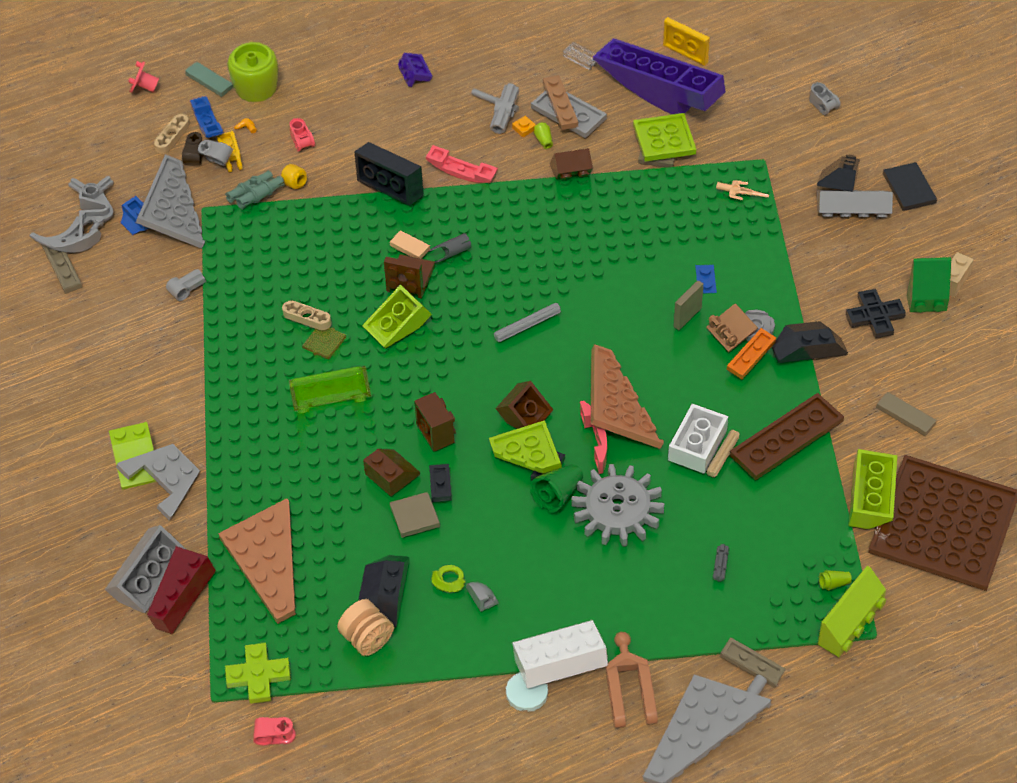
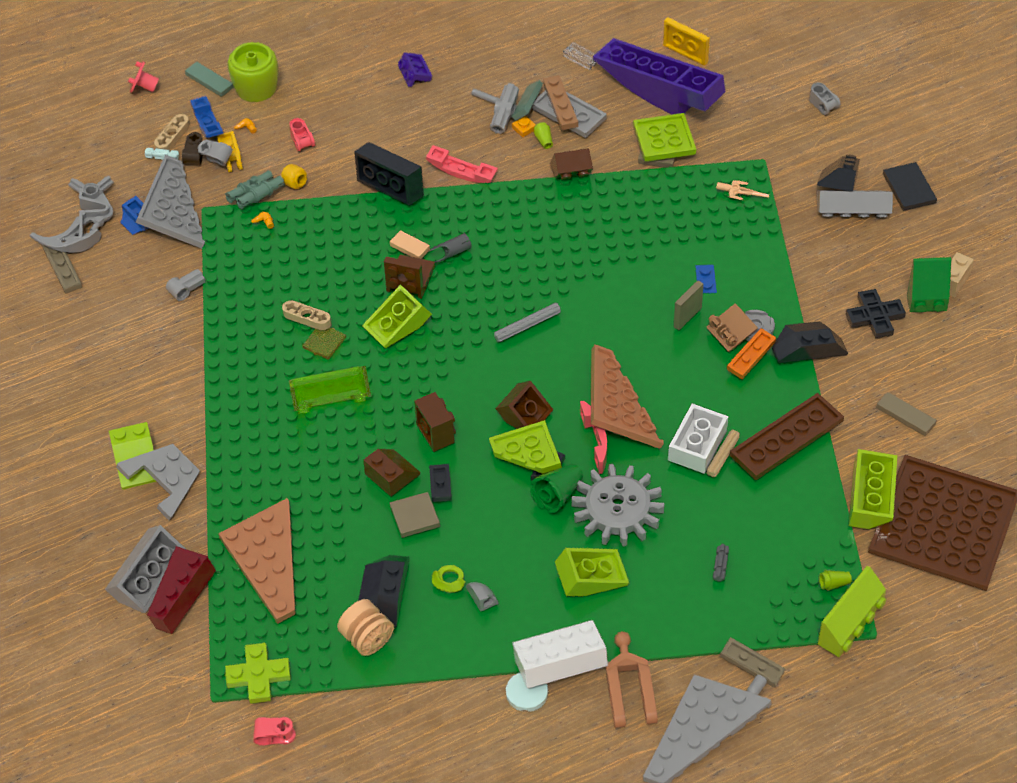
none -> light aqua axle [145,148,179,160]
none -> light orange animal [251,212,274,229]
none -> sand green tile [512,80,543,121]
none -> lime slope [555,548,629,596]

